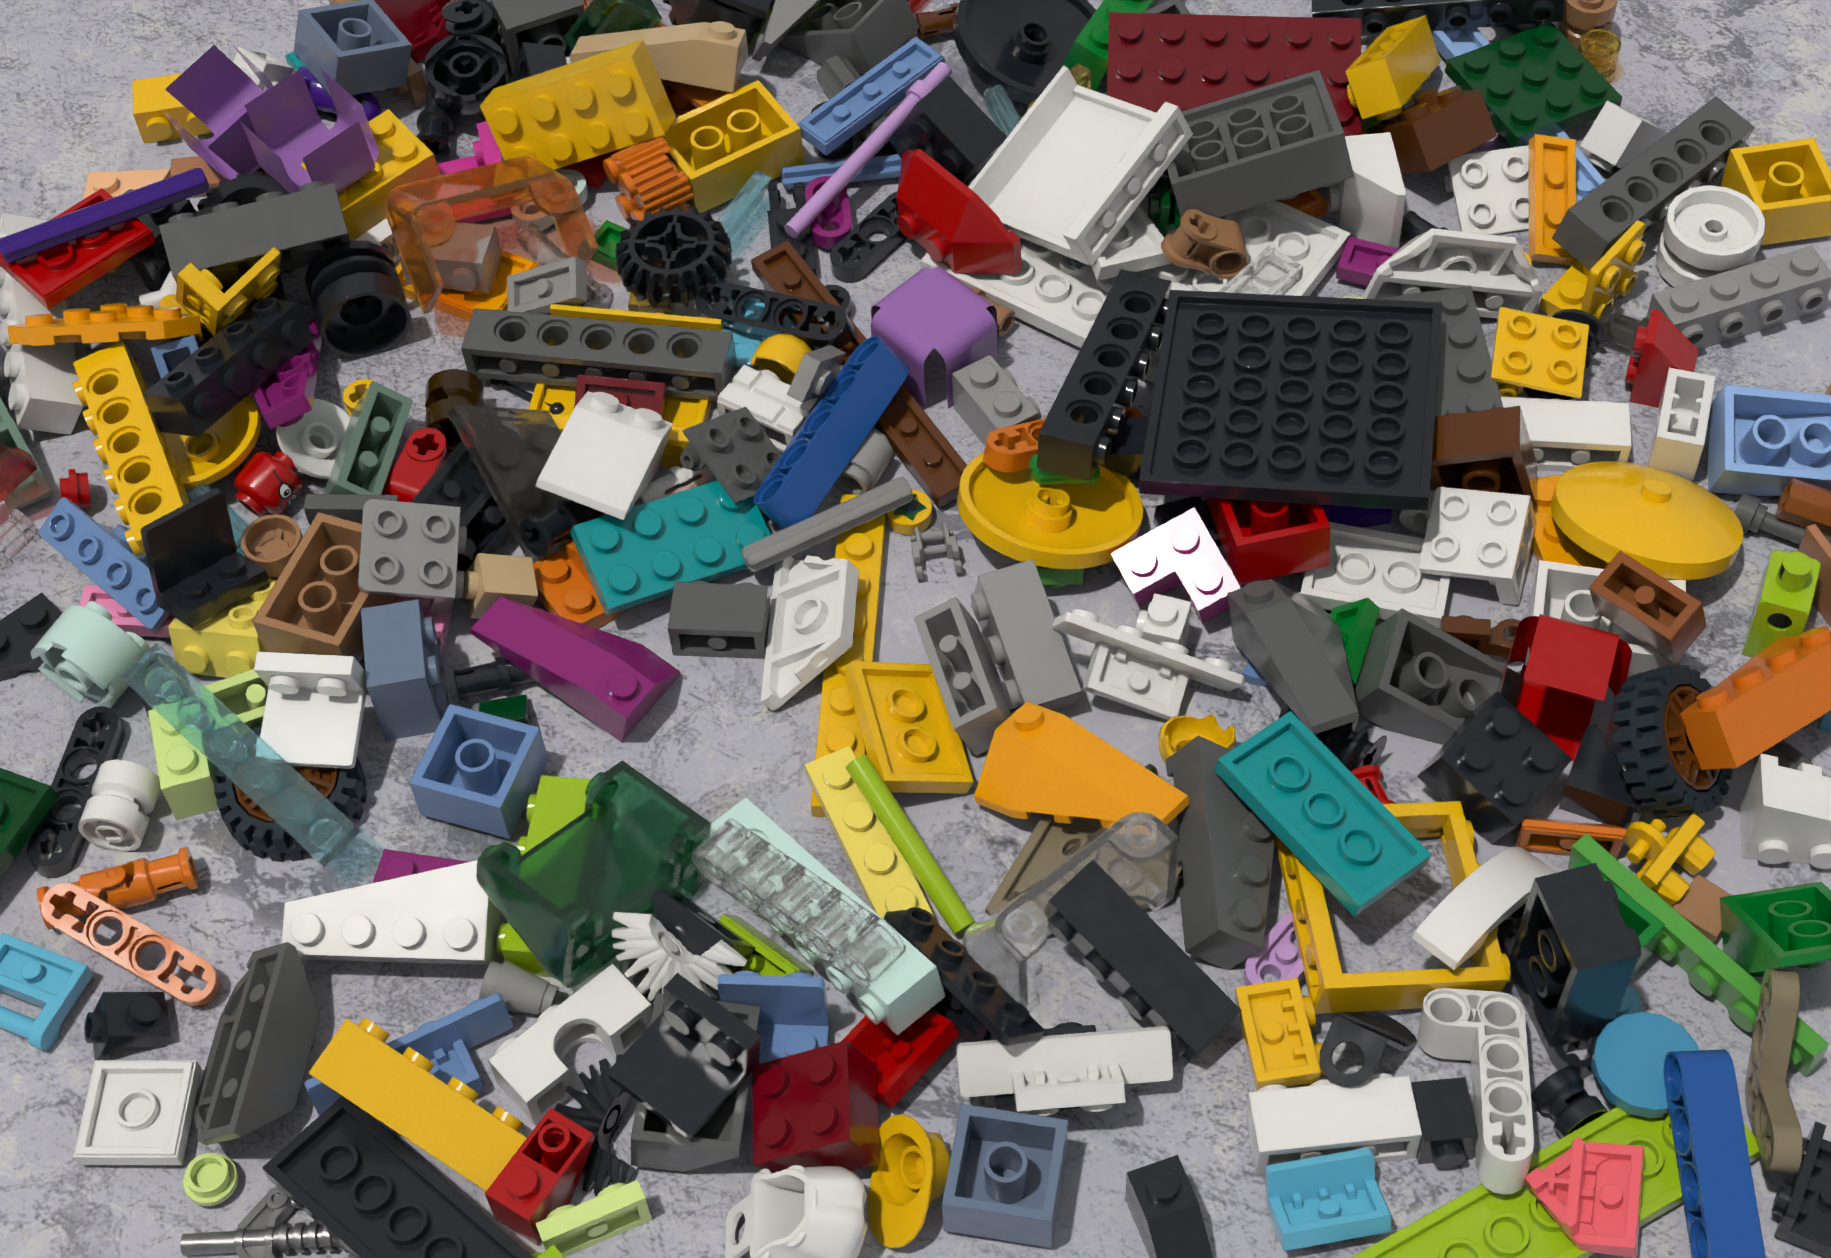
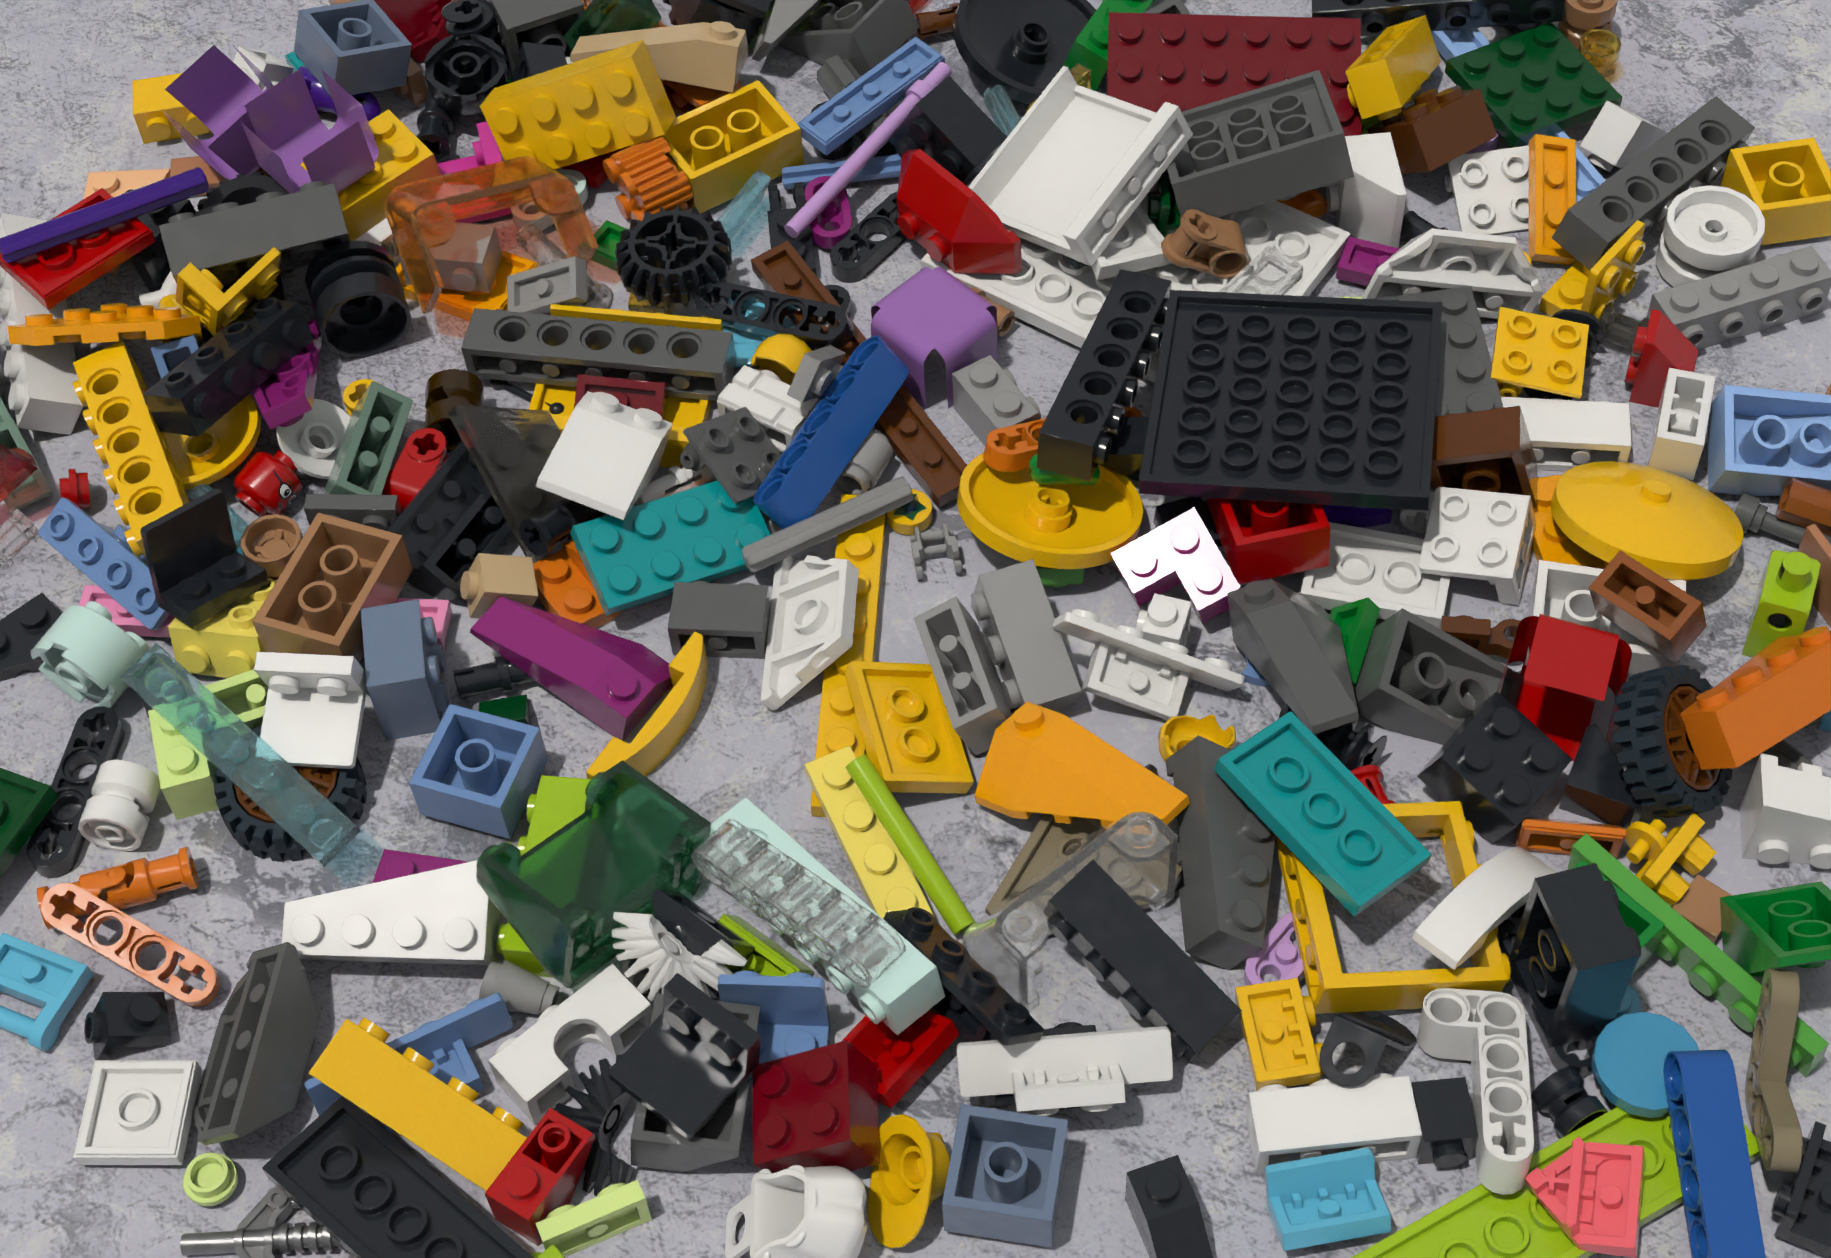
light grey bracket [358,499,467,613] -> none
none -> yellow slope [586,632,708,800]

